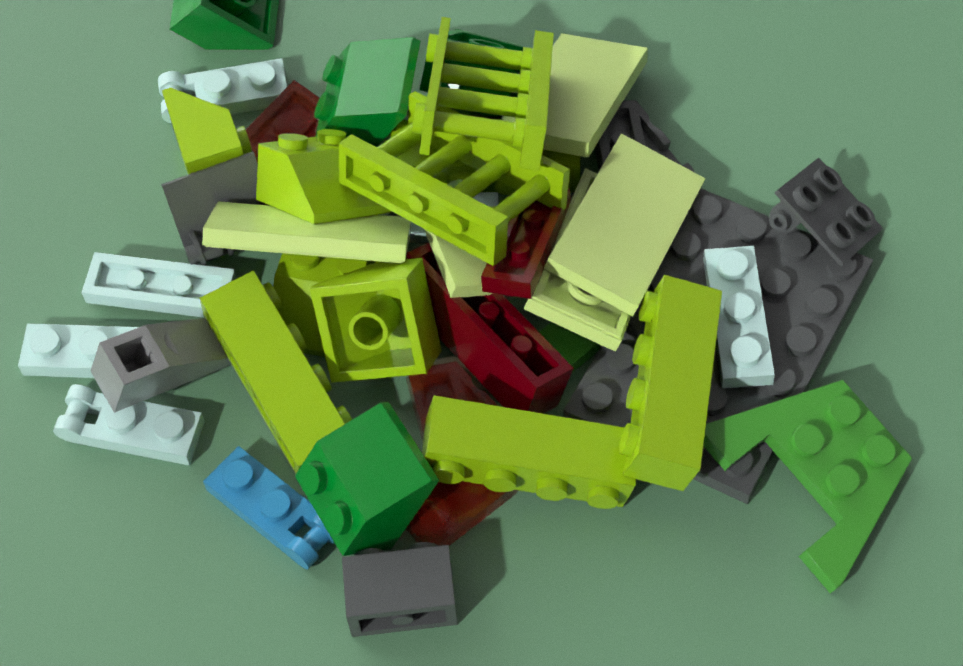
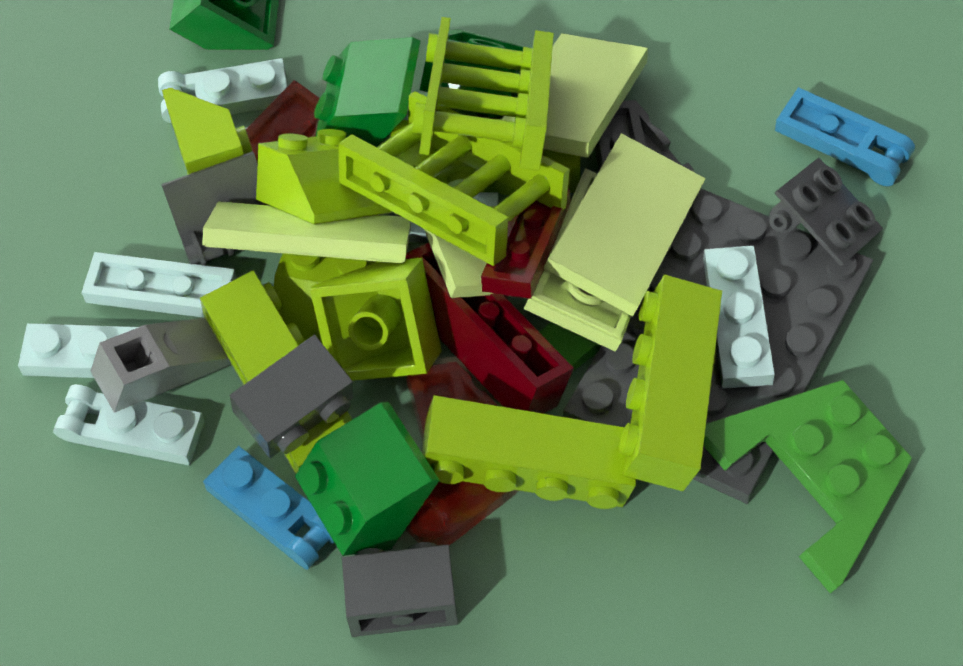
none -> dark grey brick [229,334,353,459]
none -> dark azure plate [775,87,915,186]

